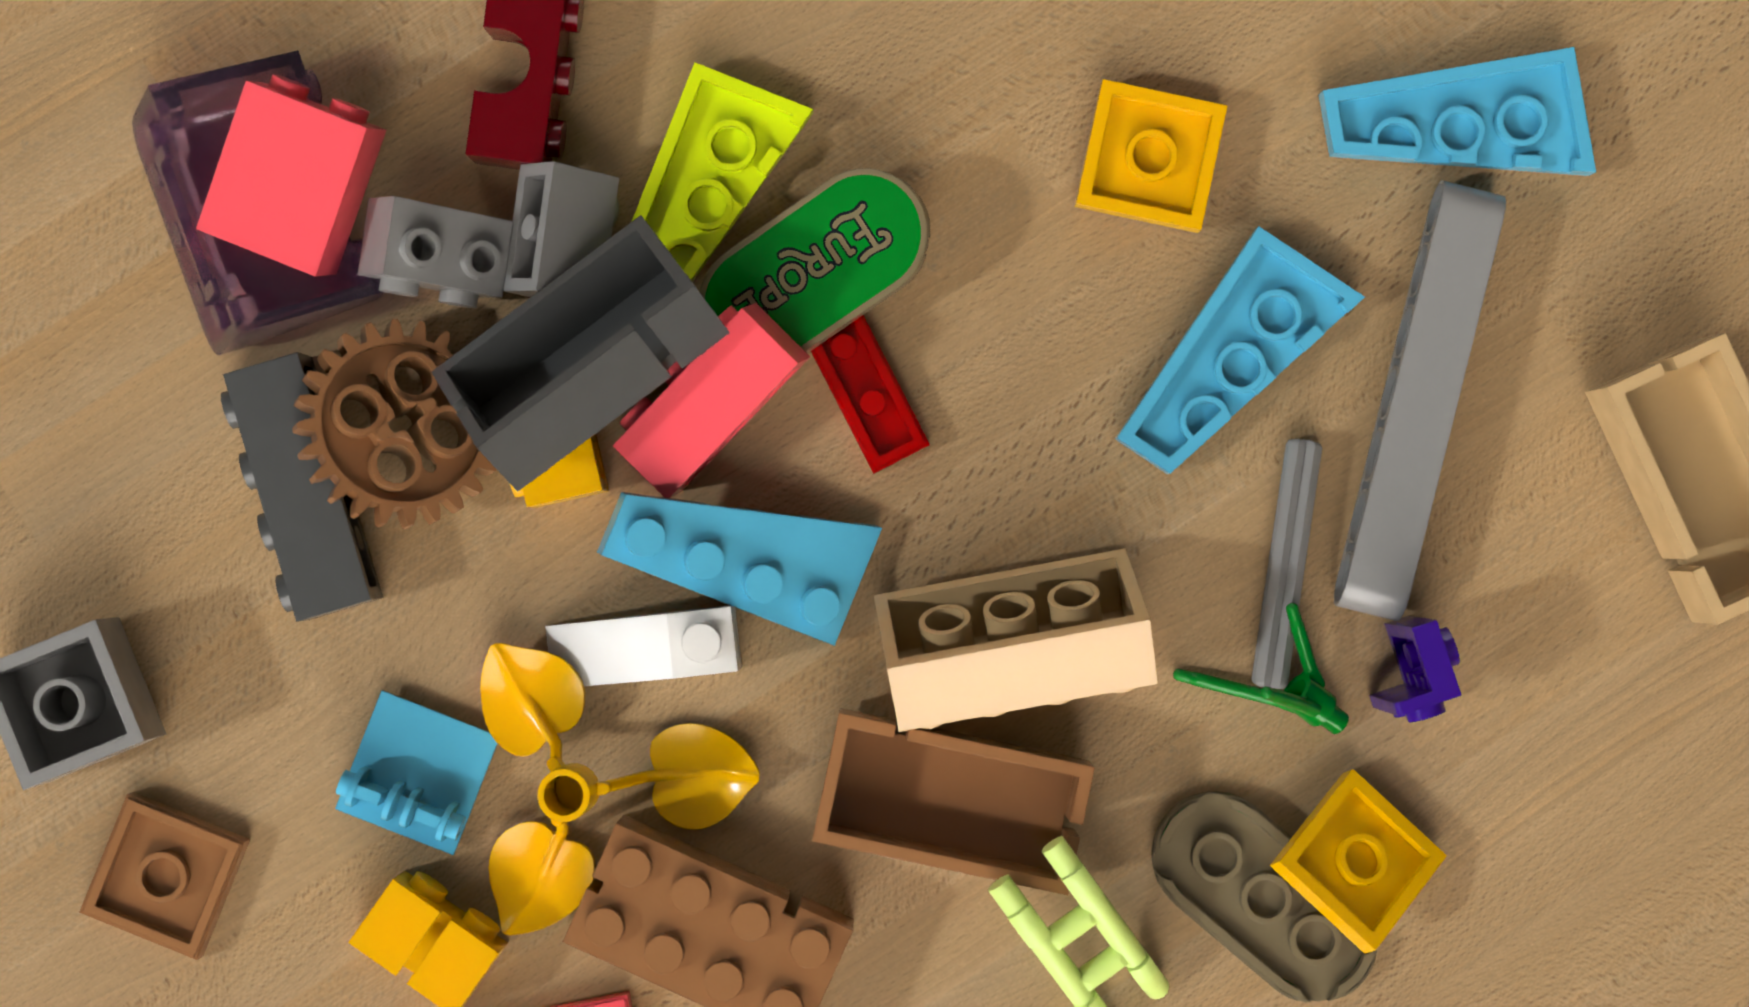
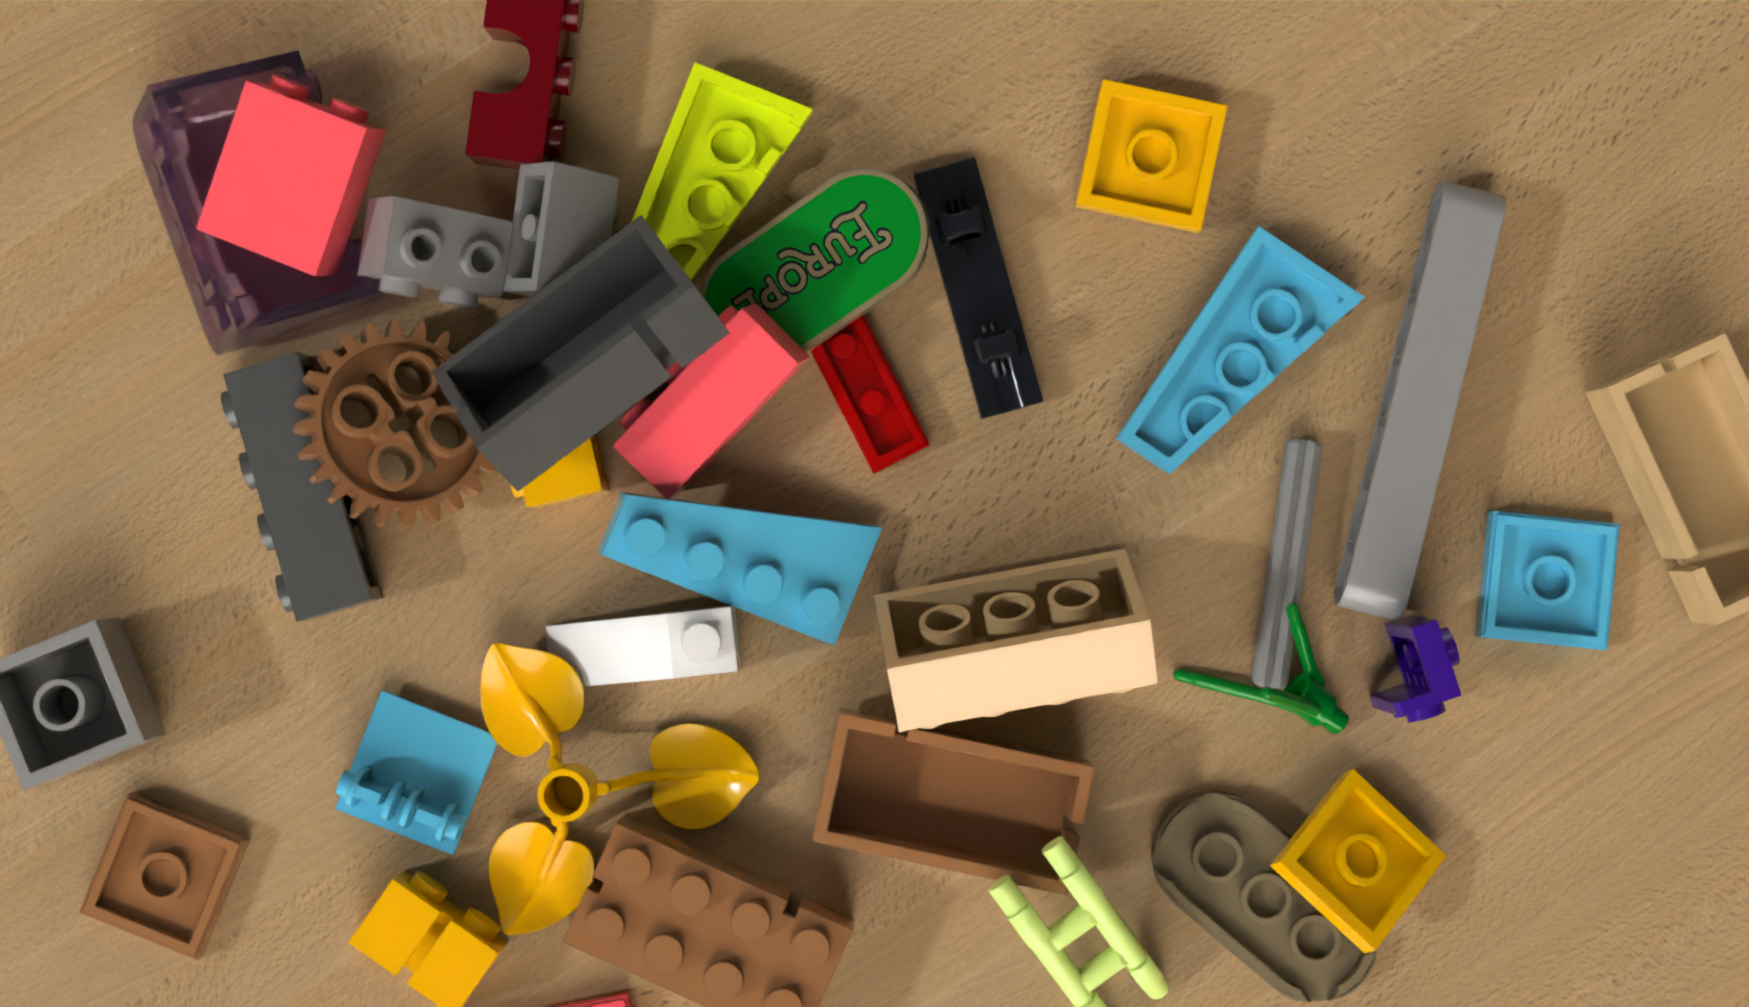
medium azure wing [1318,47,1596,176] -> none
none -> black hinge [913,157,1043,420]
none -> medium azure tile [1475,511,1620,650]

